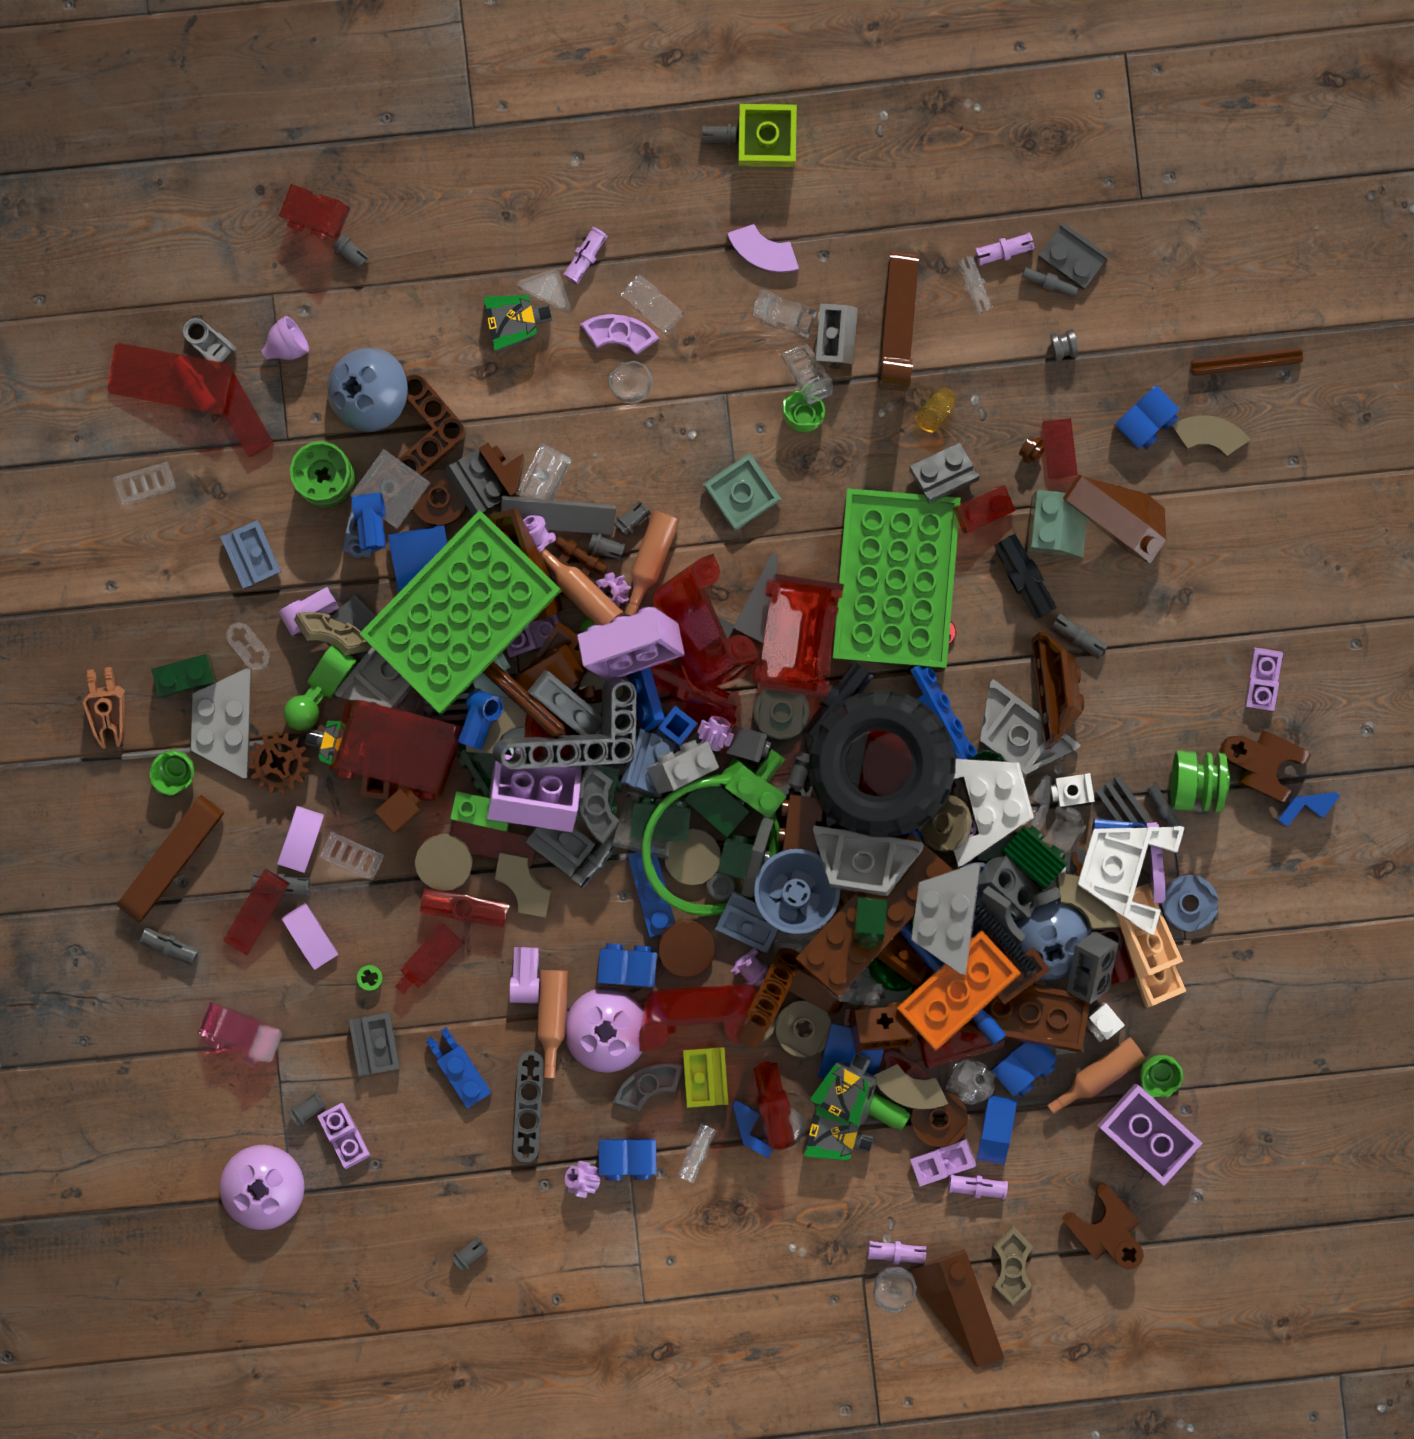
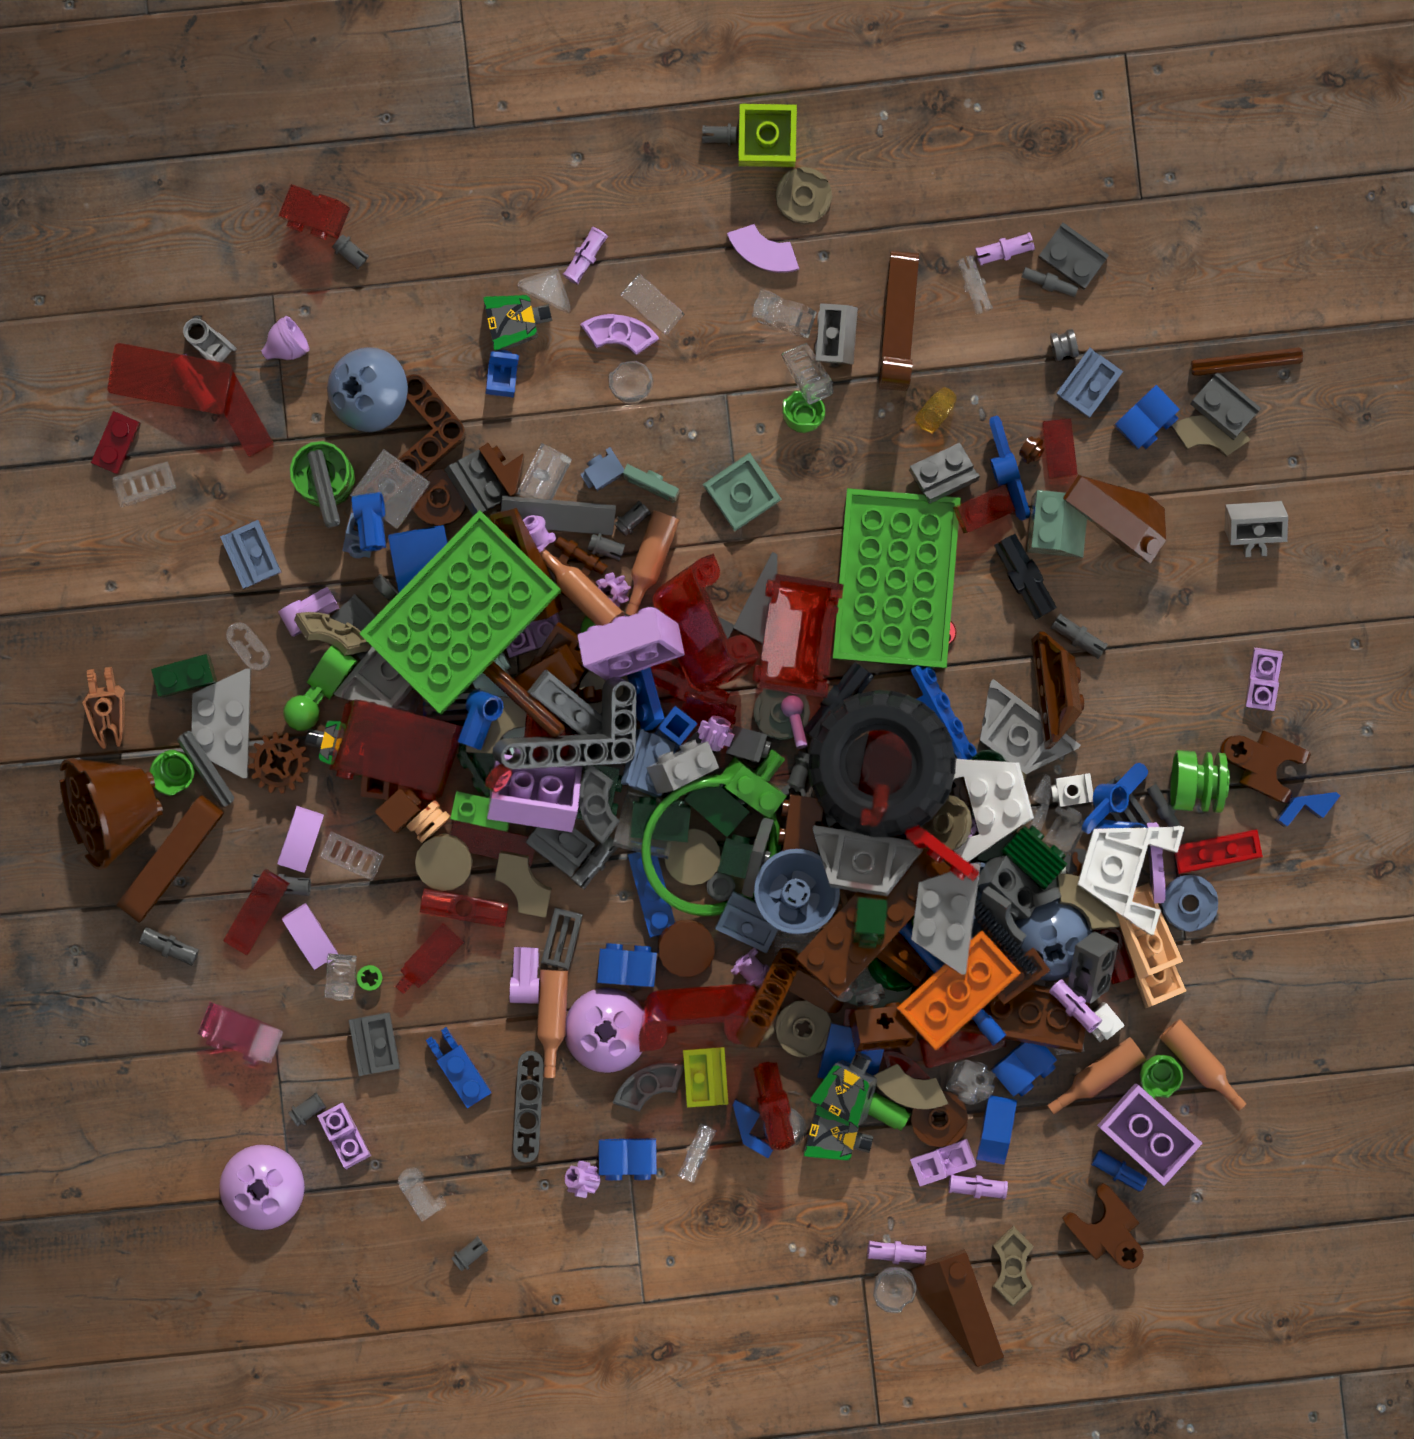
none -> reddish brown cone [59,758,163,870]
none -> dark red piece [91,411,141,475]
none -> dark grey axle [177,731,234,807]
none -> dark grey axle [308,450,340,528]
none -> clear bracket [324,953,357,1001]
none -> dark grey tile [373,574,398,601]
none -> clear leg [398,1167,447,1222]
none -> light nougat wheel [406,800,451,843]
none -> blue bracket [485,350,519,397]
none -> clear red tile [485,764,512,793]
none -> dark grey tile [541,907,583,970]
none -> sand blue brick [580,447,624,492]
none -> sand green plate [623,464,679,503]
none -> dark tan tile [775,167,832,225]
none -> lavender bar [781,695,808,749]
none -> clear red arm [861,784,889,827]
none -> red hinge [905,825,979,881]
none -> blue piece [989,415,1030,520]
none -> lavender pin [1049,980,1102,1033]
none -> sand blue plate [1056,348,1123,418]
none -> blue piece [1082,763,1148,834]
none -> blue axle [1091,1149,1147,1192]
none -> nougat piece [1159,1019,1247,1111]
none -> red tile [1174,829,1263,874]
none -> dark grey plate [1190,372,1261,440]
none -> light grey brick [1225,501,1288,557]

